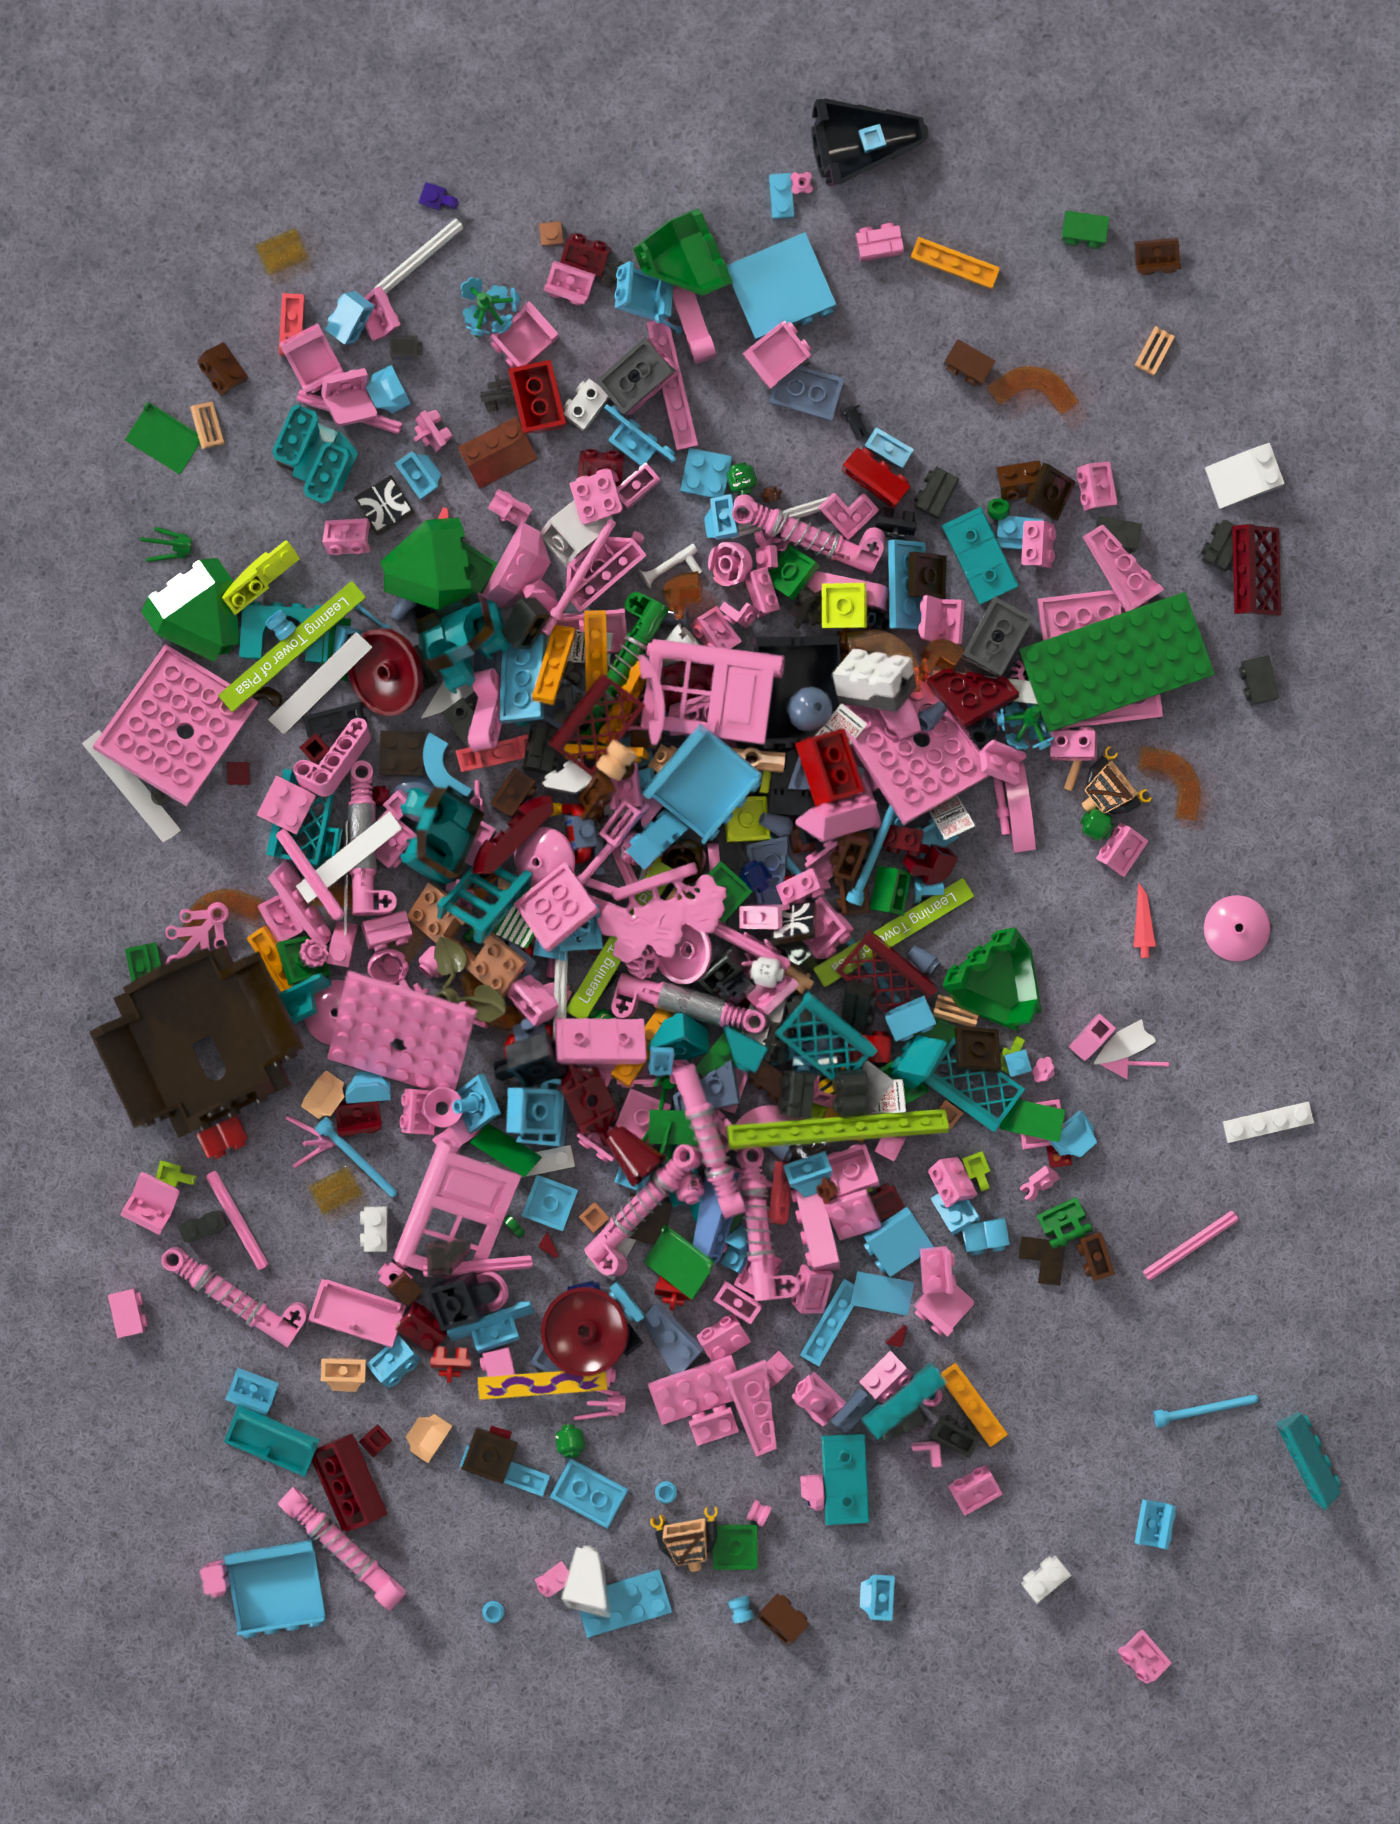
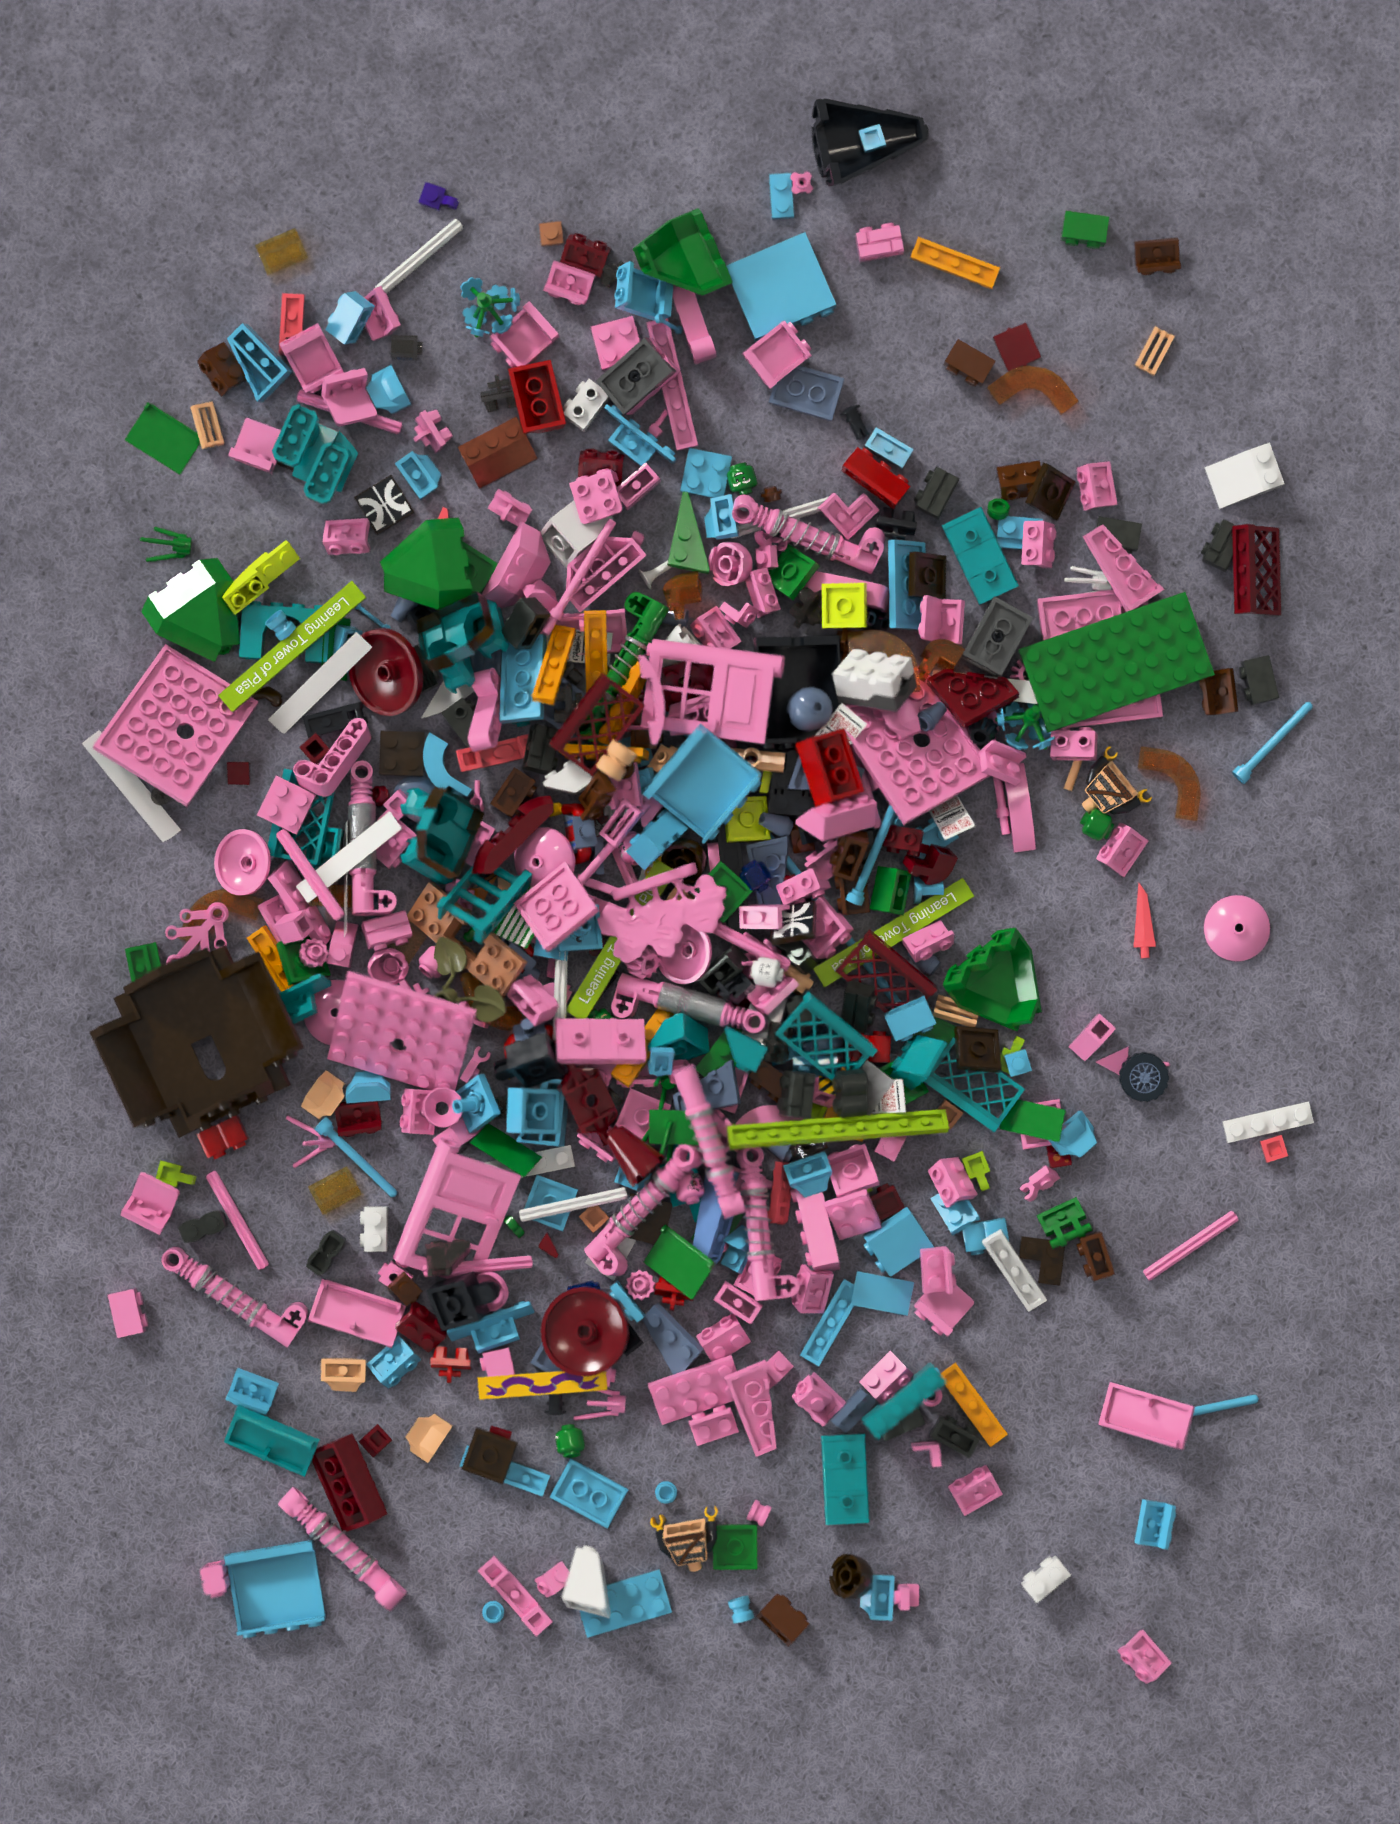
bright pink rock [801,1474,824,1511] -> none
copper plate [816,1177,837,1204] -> none
dark red slope [885,1324,907,1347] -> none
bright pink plant [1032,1057,1055,1083] -> none
white sticker [1094,1019,1156,1064] -> none
teal slope [1275,1412,1342,1510] -> none
none -> bright pink dish [214,829,271,895]
none -> medium azure wedge [227,323,293,402]
none -> bright pink bracket [228,418,281,474]
none -> bright pink brick [274,910,314,944]
none -> pearl dark grey brick [306,1229,346,1276]
none -> bright pink plate [460,1046,491,1083]
none -> bright pink slope [478,1556,553,1636]
none -> white axle [519,1187,628,1222]
none -> black pin [544,1393,566,1415]
none -> bright pink plate [591,316,640,370]
none -> bright pink piece [625,1270,656,1301]
none -> bright pink hand [648,409,668,438]
none -> green wing [667,491,710,574]
none -> dark brown cylinder [829,1554,873,1599]
none -> bright pink bracket [894,1584,919,1610]
none -> bright pink bracket [902,920,954,963]
none -> white plate [982,1229,1047,1312]
none -> dark red piece [993,322,1041,372]
none -> white plant [1064,566,1112,593]
none -> bright pink container [1098,1382,1195,1450]
none -> black wheel [1119,1052,1169,1102]
none -> reddish brown bracket [1199,668,1239,716]
none -> medium azure piece [1232,702,1313,784]
none -> coral plate [1260,1135,1288,1162]

